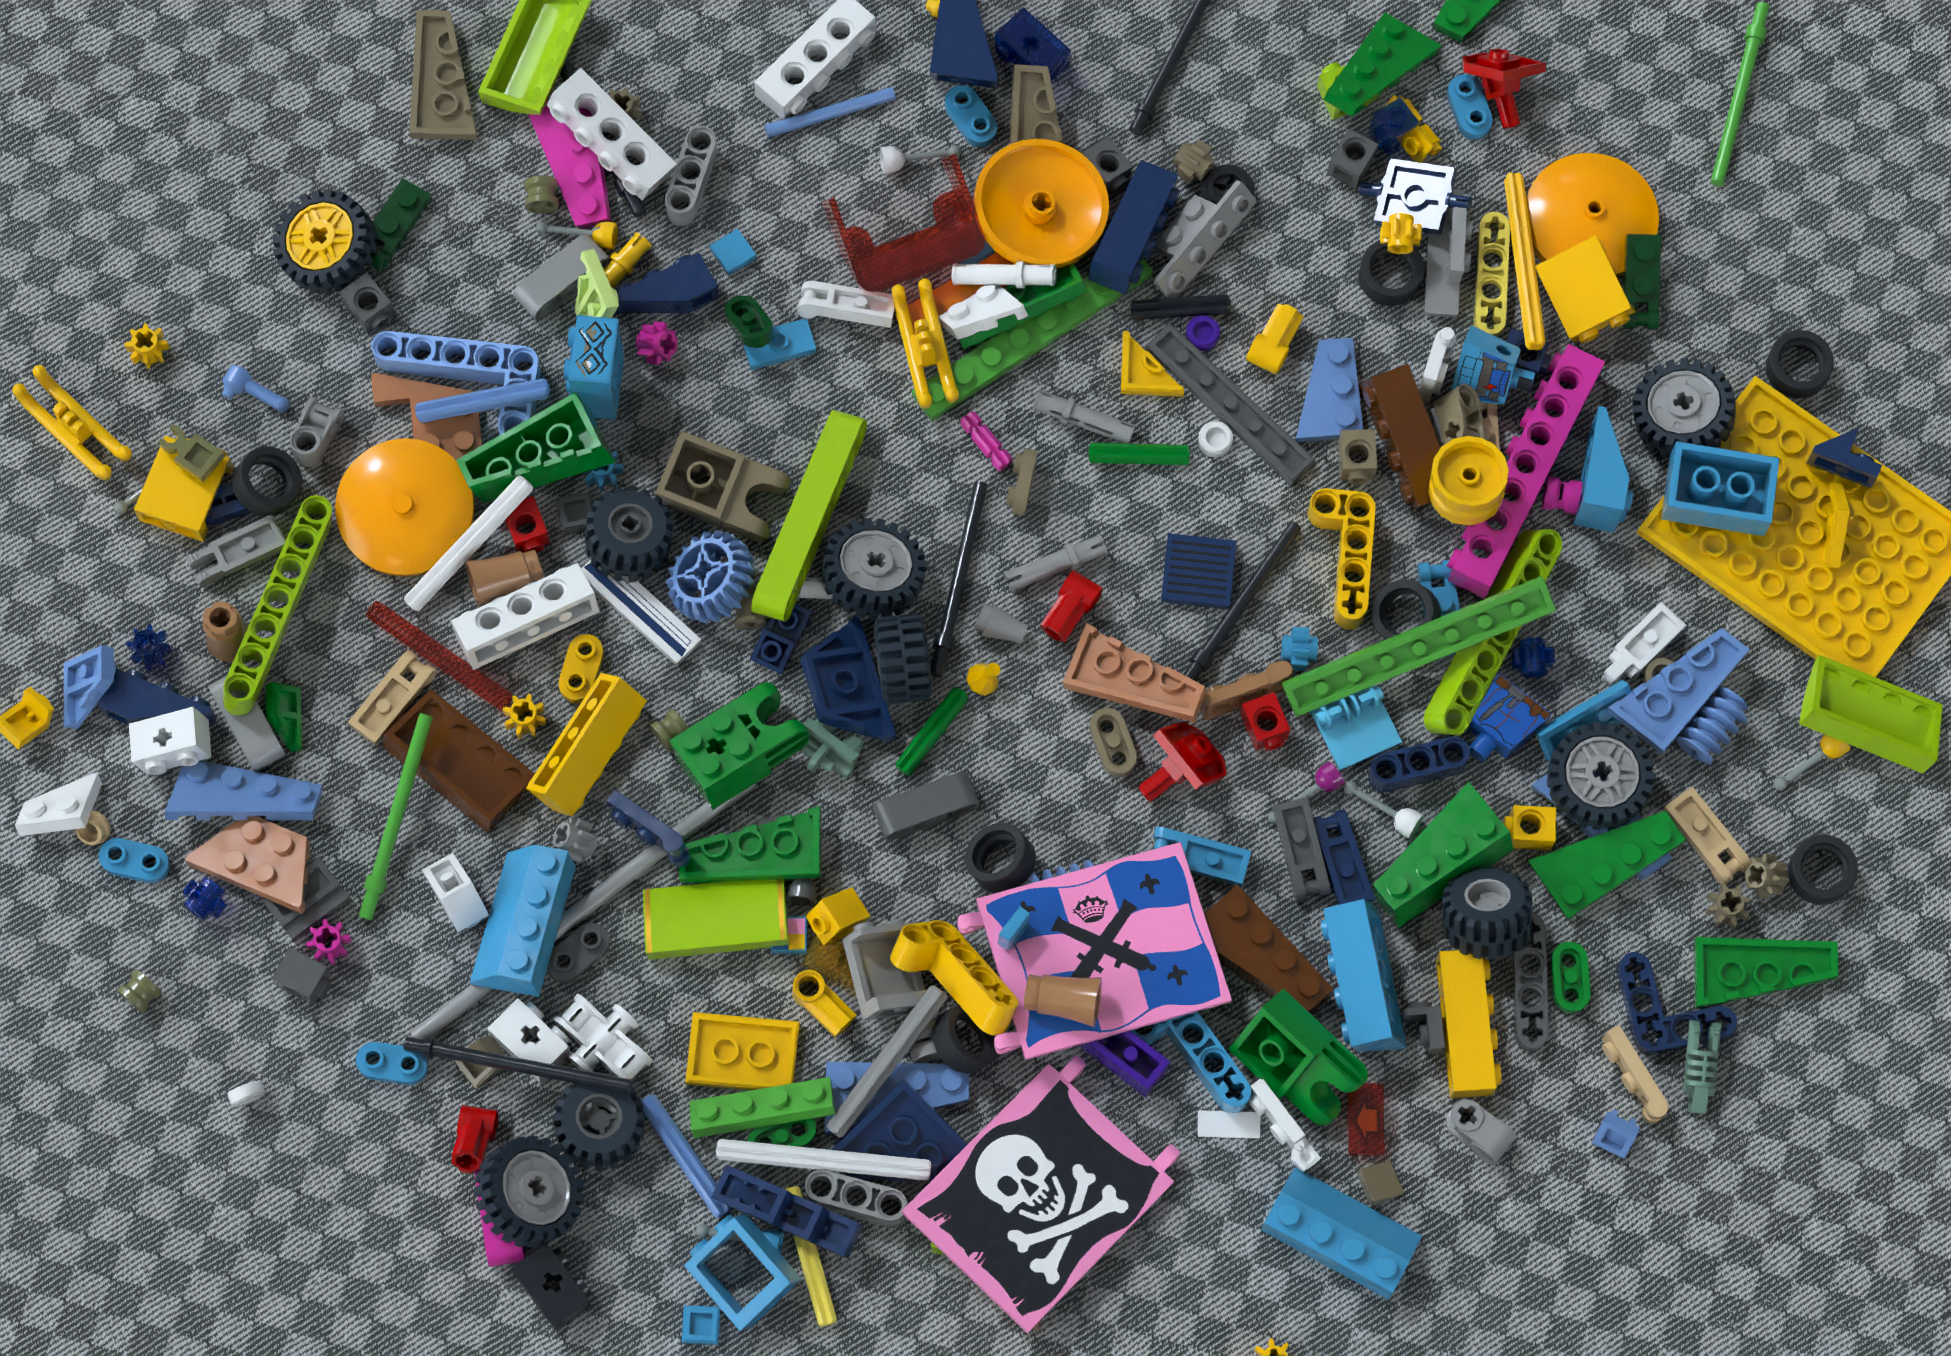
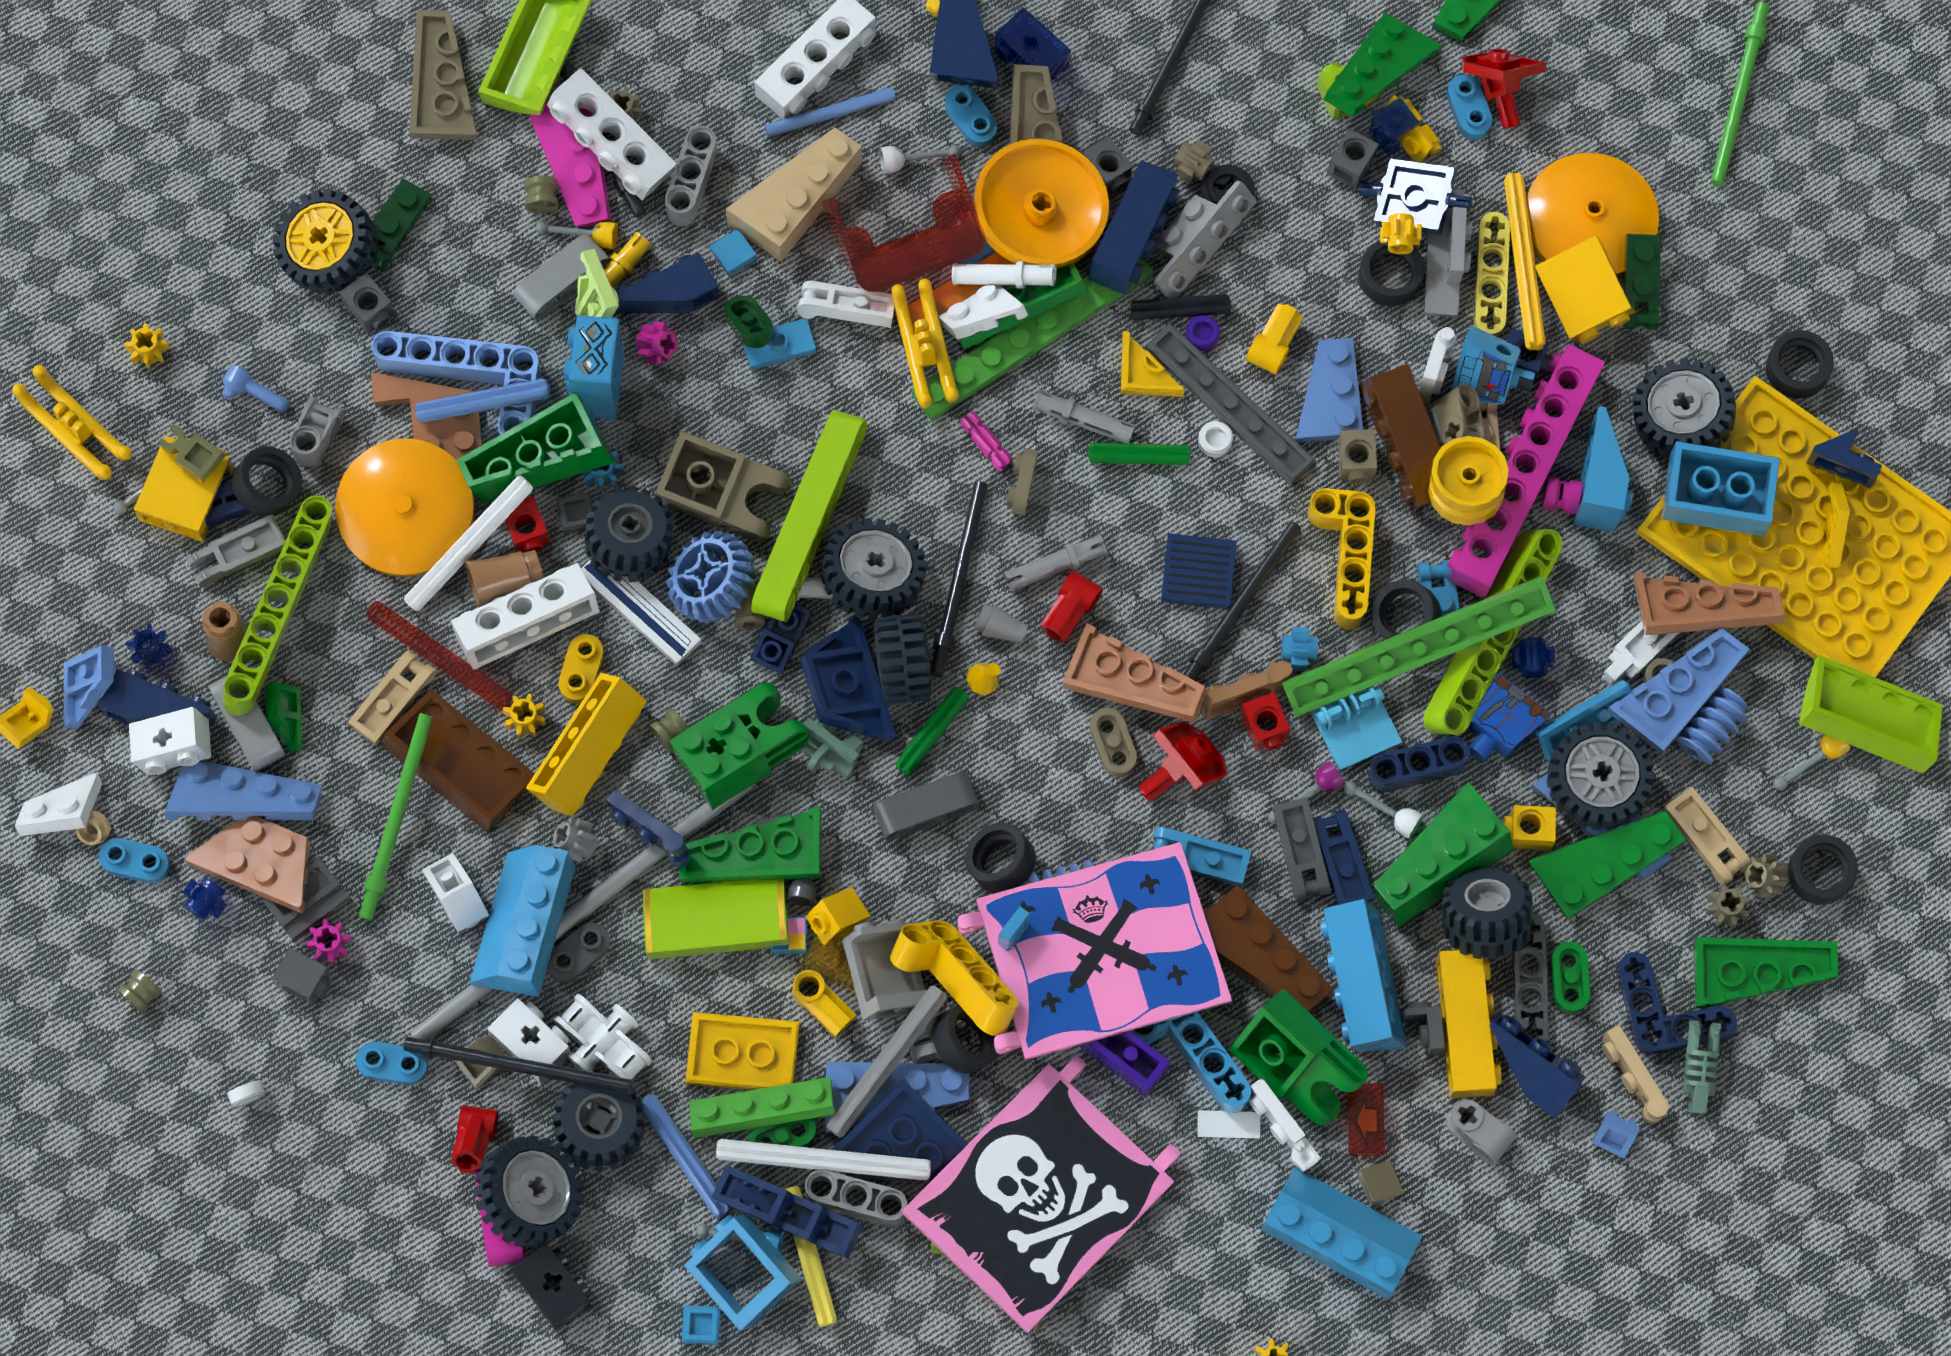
medium nougat plant [1024,974,1102,1027] -> none
none -> tan wedge [726,127,862,262]
none -> dark blue slope [1489,1013,1586,1119]
none -> nougat wing [1633,572,1785,635]

